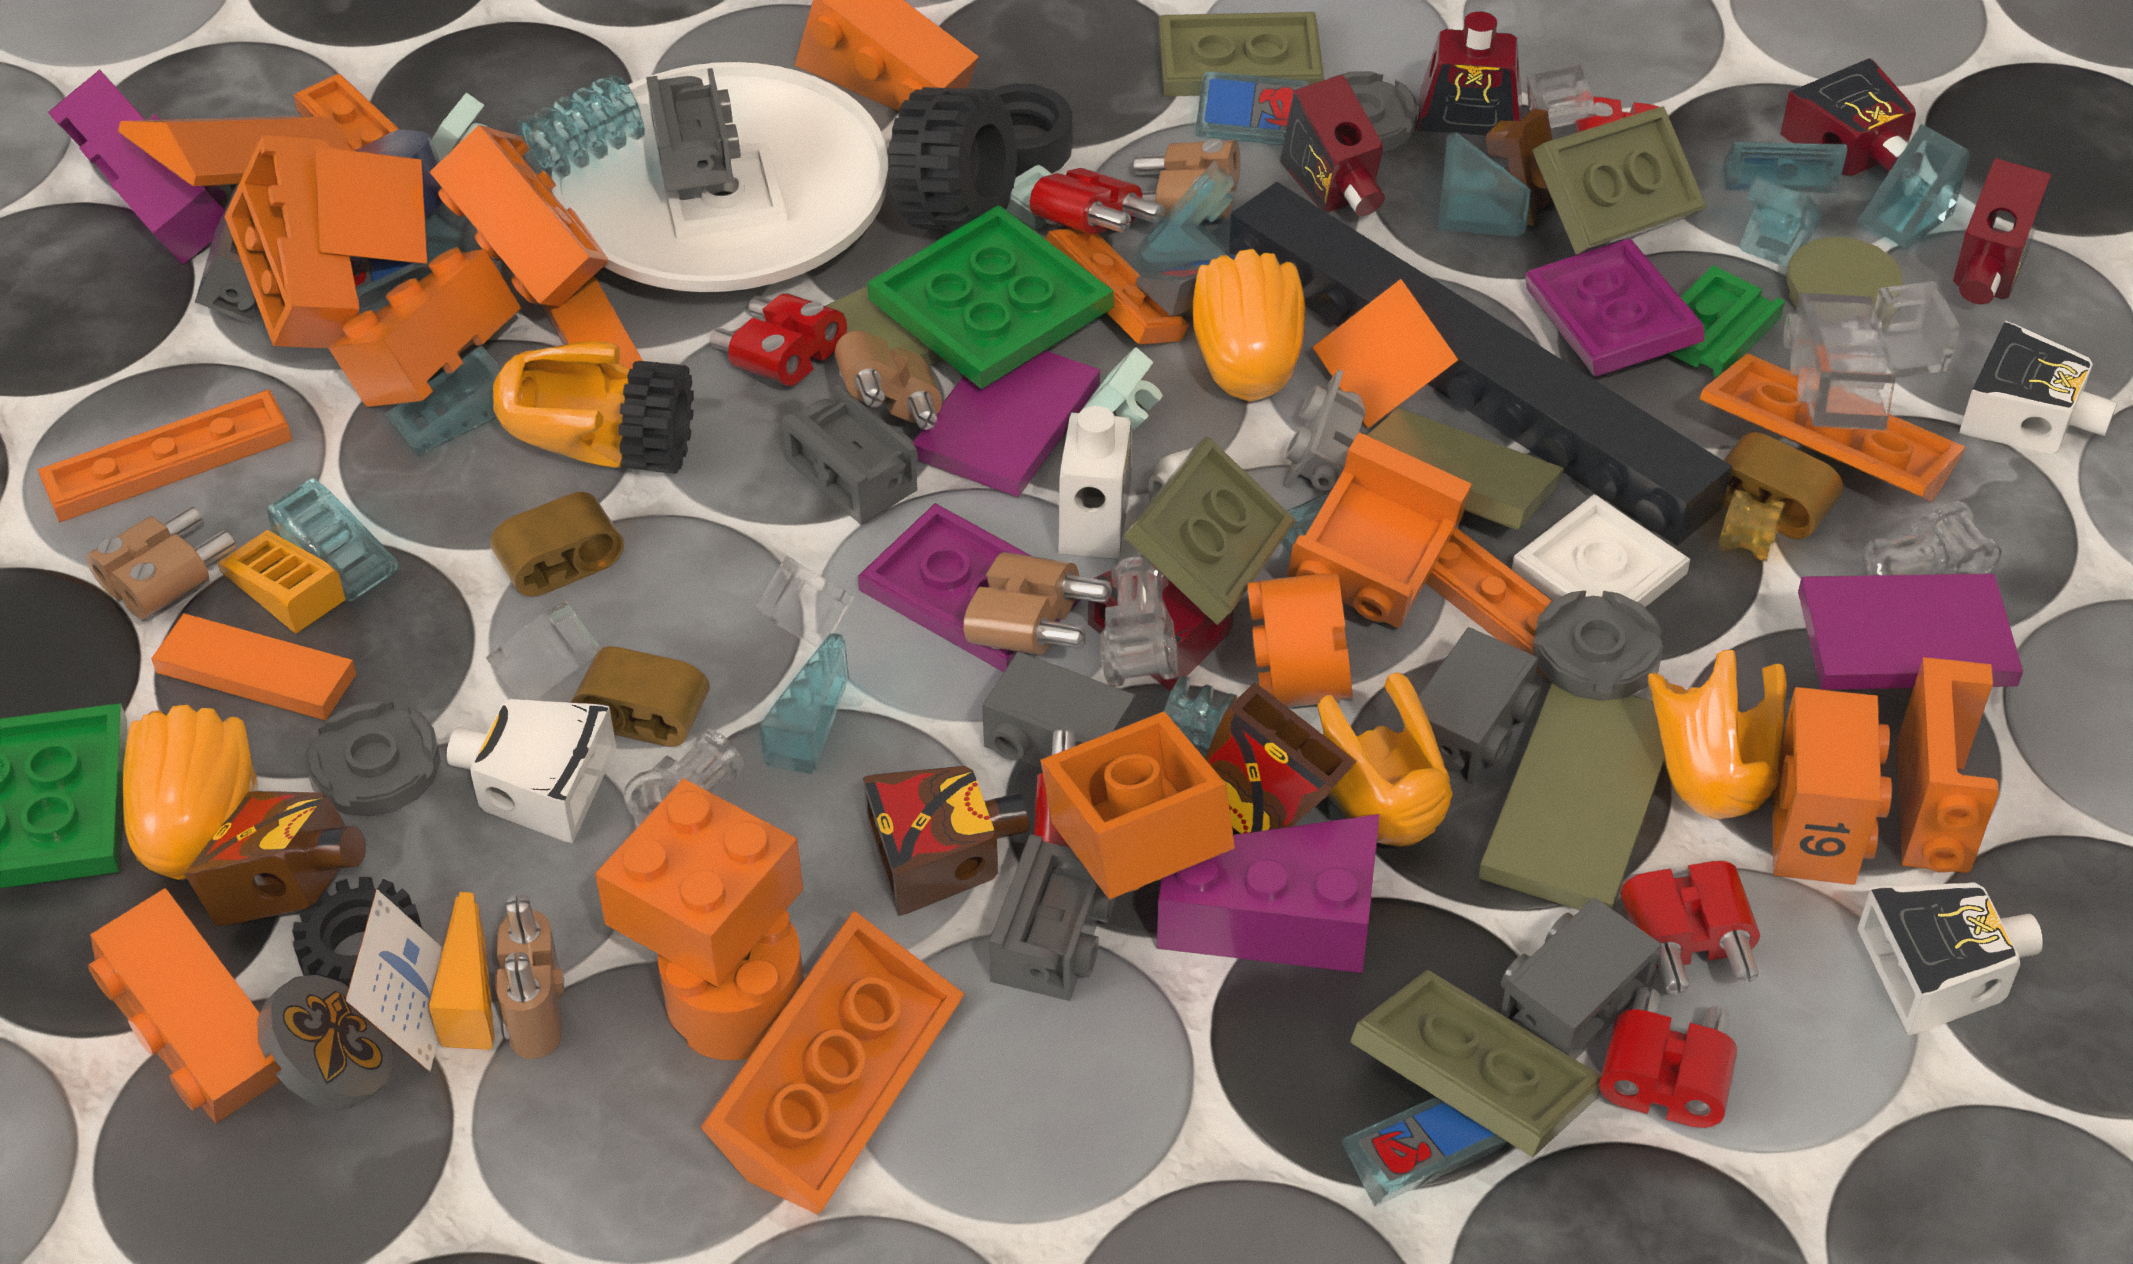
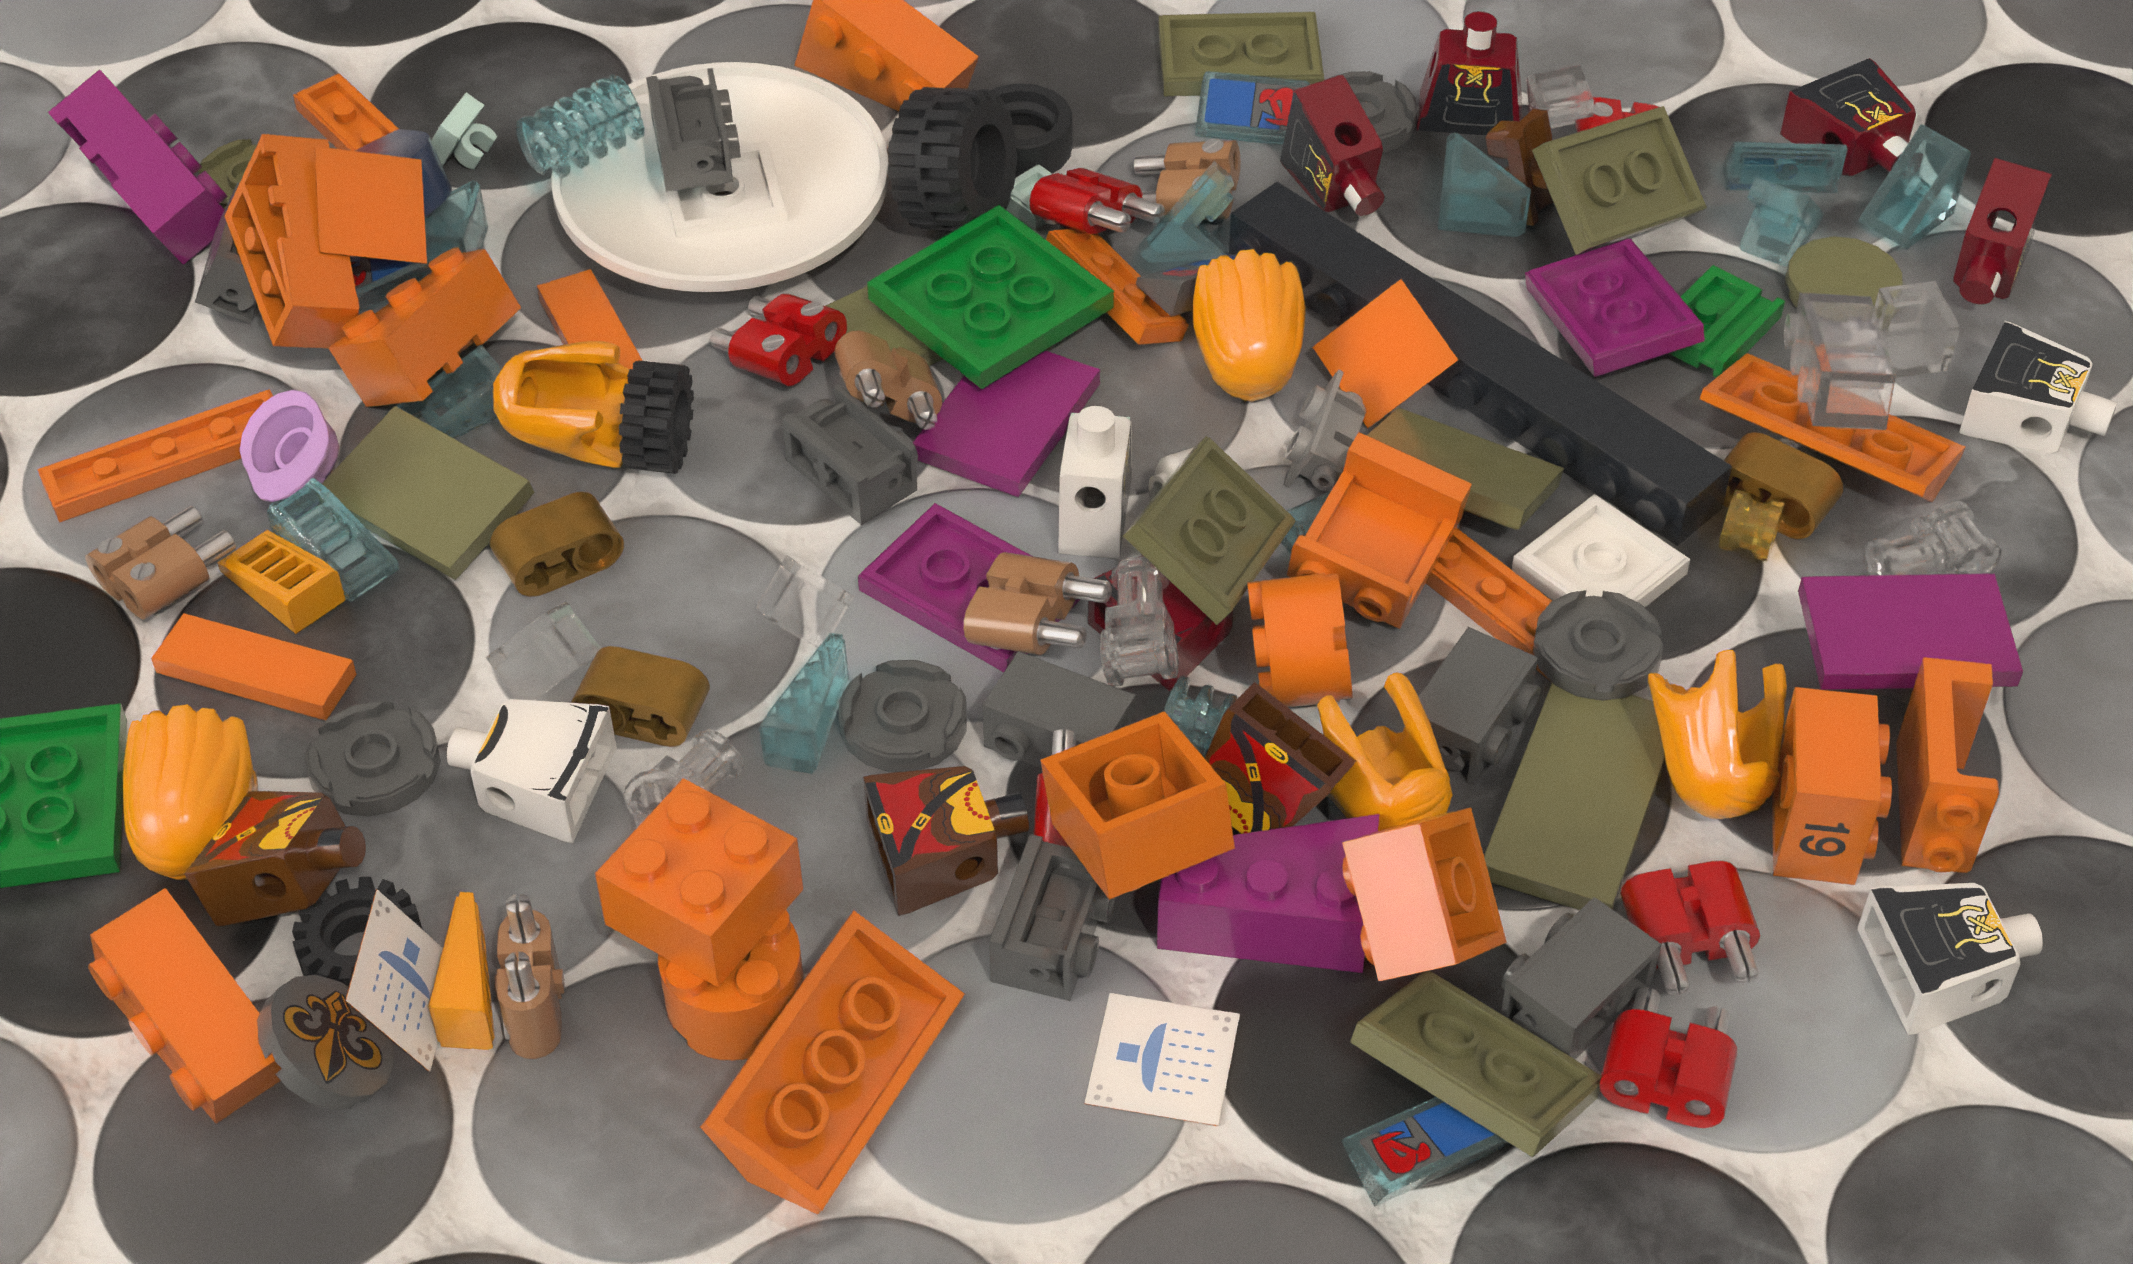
orange slope [118,116,351,186] -> none
orange wedge [430,125,610,307] -> none
light aqua tile [1081,347,1163,430] -> none
none -> lavender piece [240,390,339,502]
none -> olive tile [315,406,535,580]
none -> dark grey tile [838,660,967,772]
none -> white sticker [1084,993,1240,1126]
none -> brick [1342,807,1507,981]

